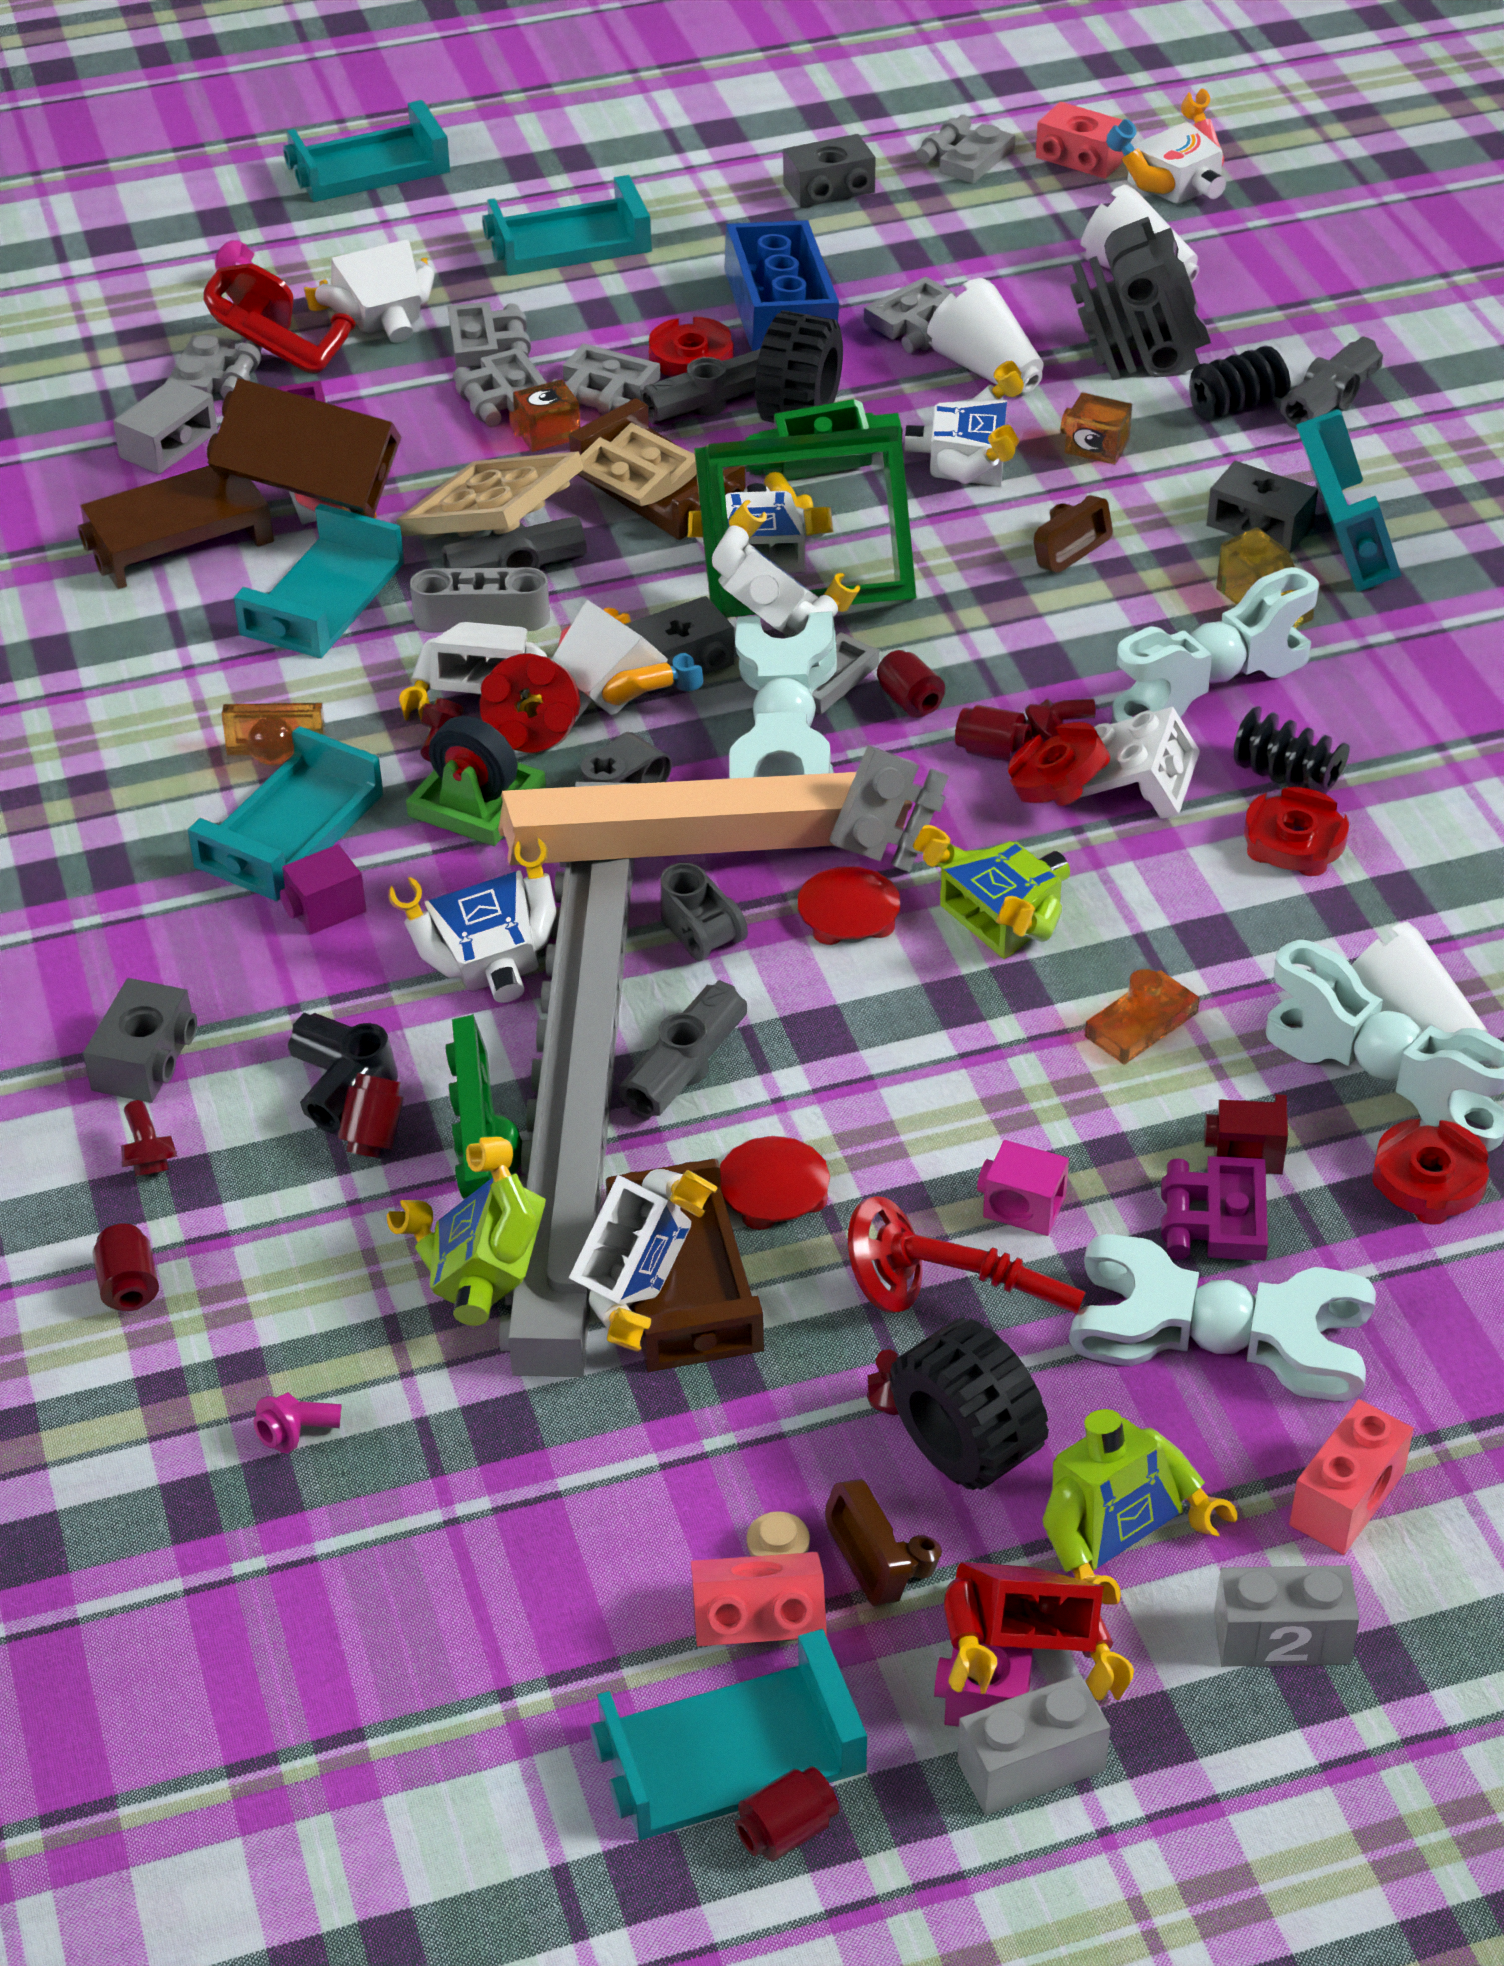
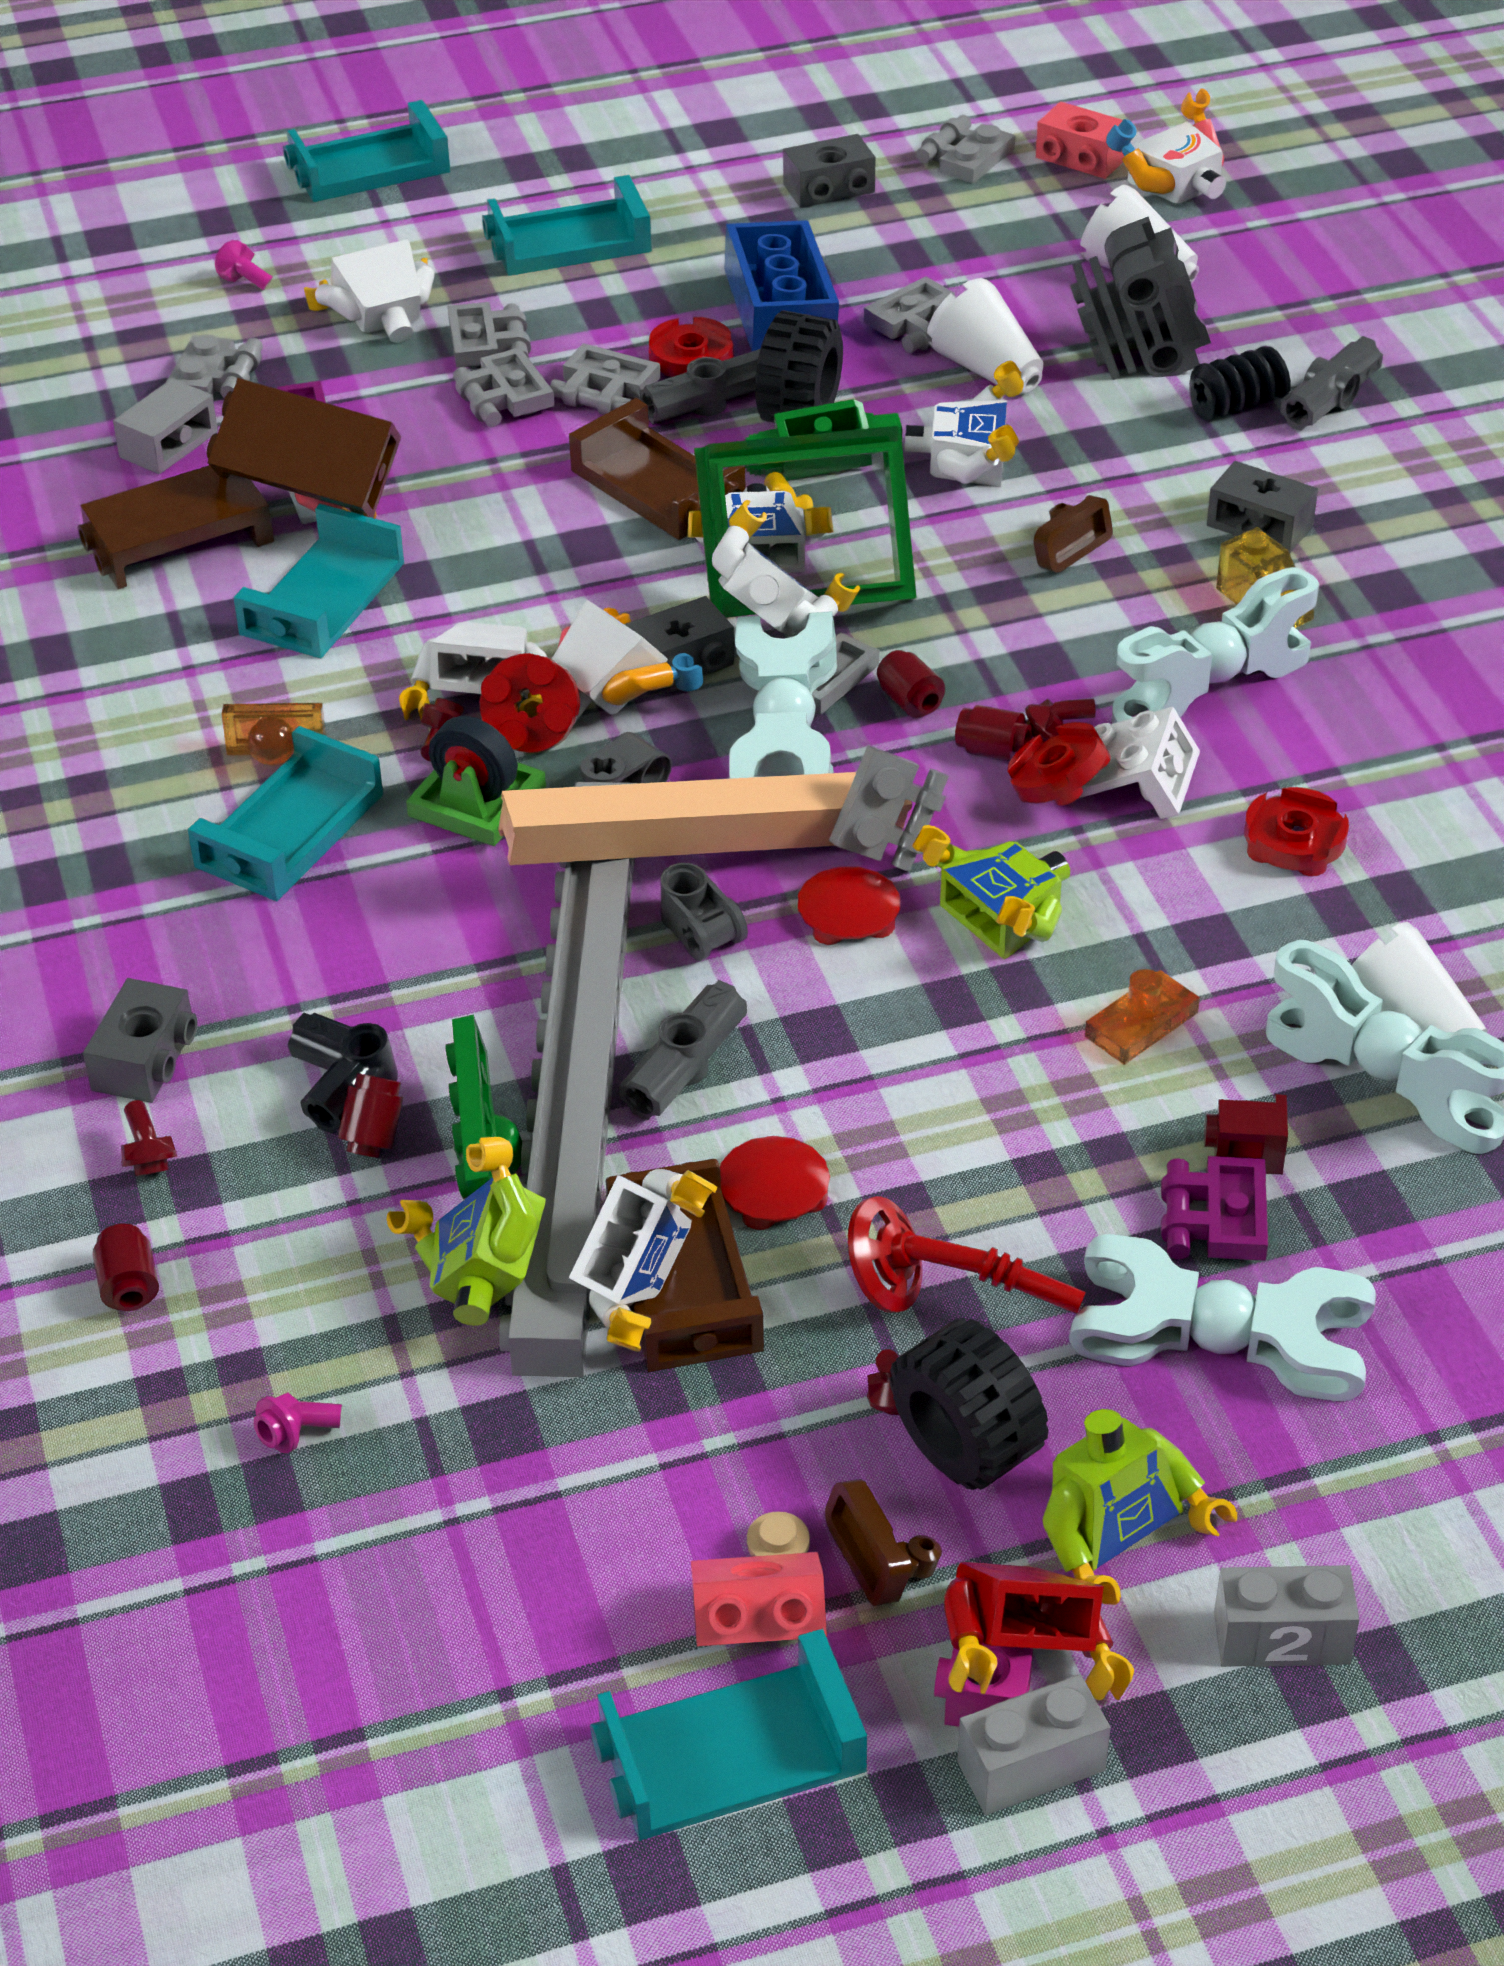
red piece [203,263,356,373] -> none
magenta brick [280,844,367,935] -> none
white torso [388,838,556,1003] -> none
tan plate [396,451,584,539] -> none
light grey beam [410,567,550,632] -> none
dark grey piece [441,516,587,569] -> none
clear orange brick [509,379,580,452] -> none
tan slope [578,423,696,506] -> none
dark red brick [735,1766,839,1862] -> none
dark pink brick [977,1140,1069,1236] -> none
clear orange brick [1060,392,1133,465] -> none
black piece [1234,706,1350,794] -> none
coral brick [1289,1399,1414,1555] -> none
teal panel [1296,409,1402,592] -> none
red plate [1372,1119,1490,1225] -> none

